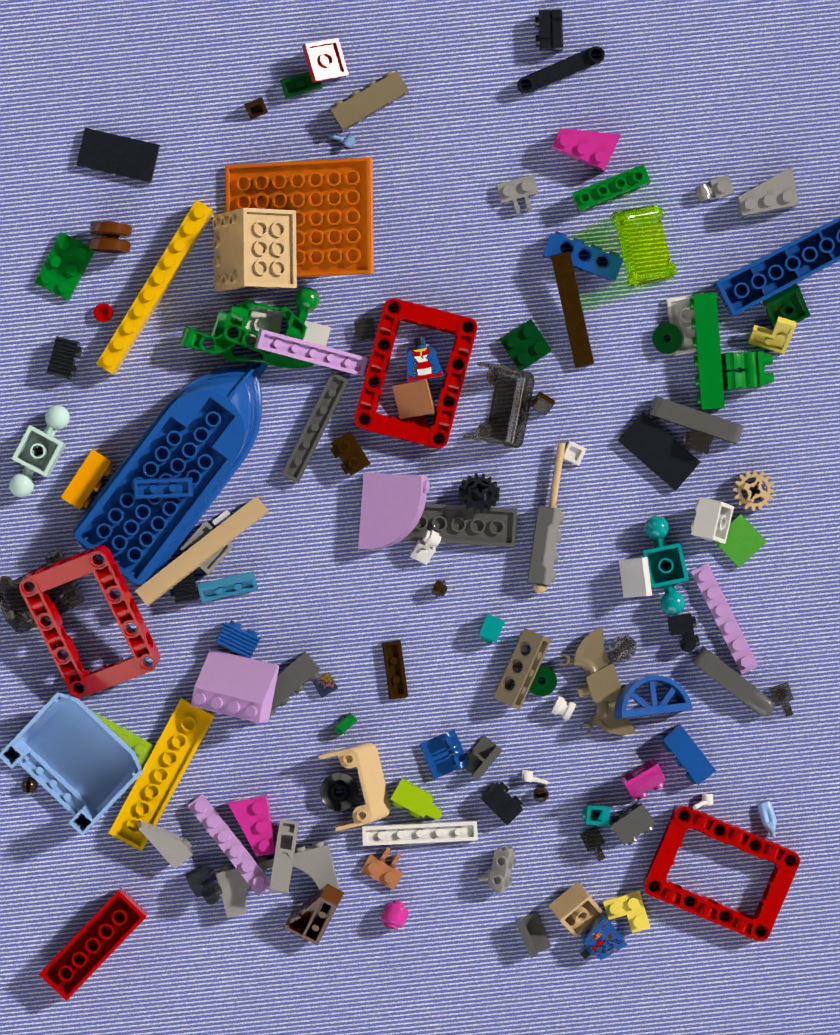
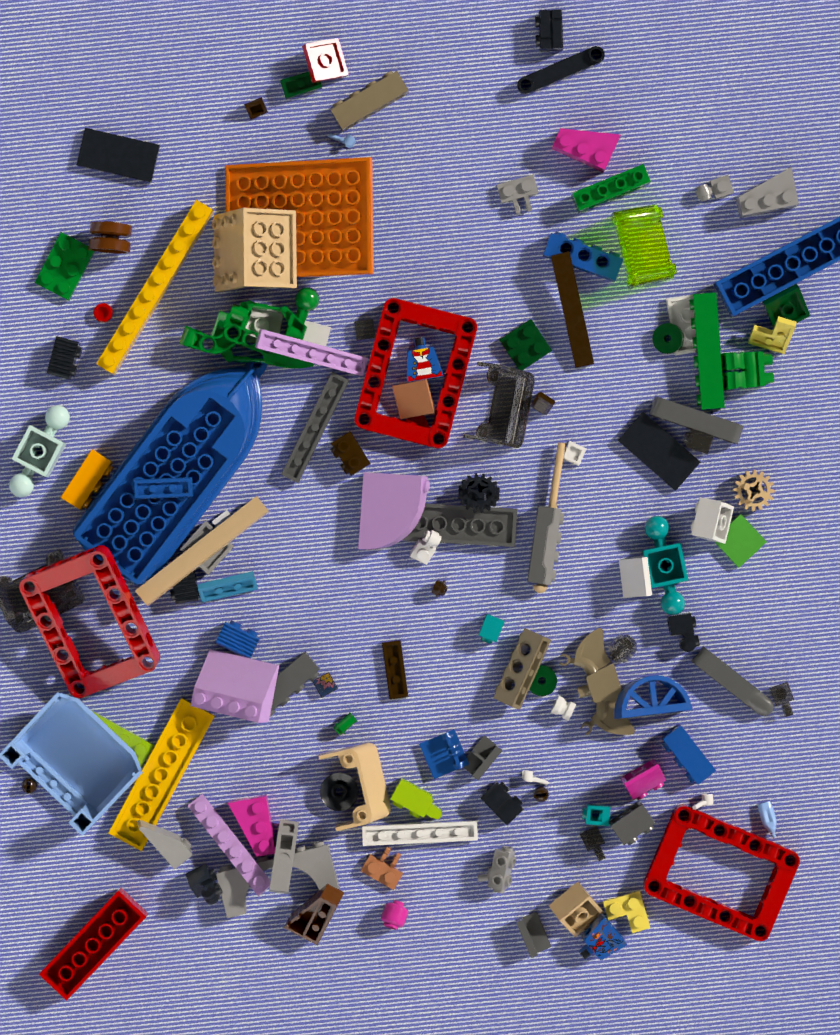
lavender plate [690,563,759,675] -> none

